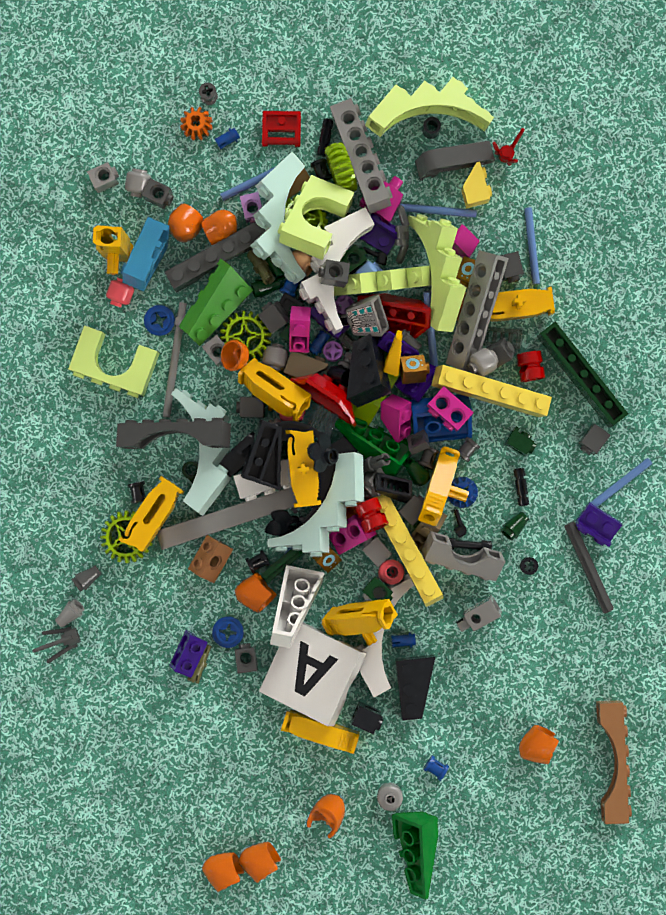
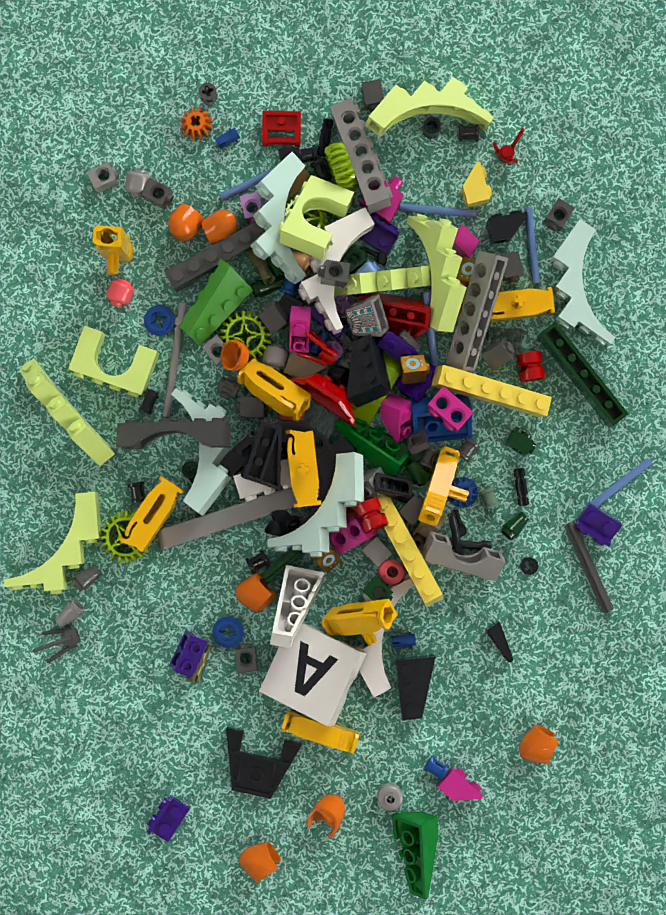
dark azure wedge [121,217,169,291] -> none
medium nougat brick [188,535,233,583] -> none
orange piece [202,852,244,892] -> none
black plate [307,432,338,472] -> none
black brick [351,701,383,734] -> none
dark grey pin [363,453,391,473] -> none
yellow slope [383,330,402,376] -> none
dark grey piece [395,205,409,264] -> none
dark grey beam [415,141,495,181] -> none
light grey torso [456,594,502,632] -> none
light grey head [468,348,499,377] -> none
dark grey brick [578,424,611,455] -> none
medium nougat arch [596,700,632,824] -> none
none -> yellowish green arch [4,492,102,594]
none -> yellowish green arch [19,358,115,466]
none -> black pin [140,389,159,414]
none -> dark purple bracket [147,795,190,842]
none -> dark grey gear [217,375,241,400]
none -> black wing [226,727,302,799]
none -> black connector [278,145,318,163]
none -> red plant [297,328,339,366]
none -> dark grey brick [362,79,384,112]
none -> dark pink slope [437,767,483,801]
none -> black bar [448,512,464,555]
none -> black bush [459,124,479,142]
none -> sand green bush [478,486,501,511]
none -> black slope [485,621,513,663]
none -> black slope [487,210,528,245]
none -> dark grey brick [544,198,575,231]
none -> light aqua arch [551,219,616,346]

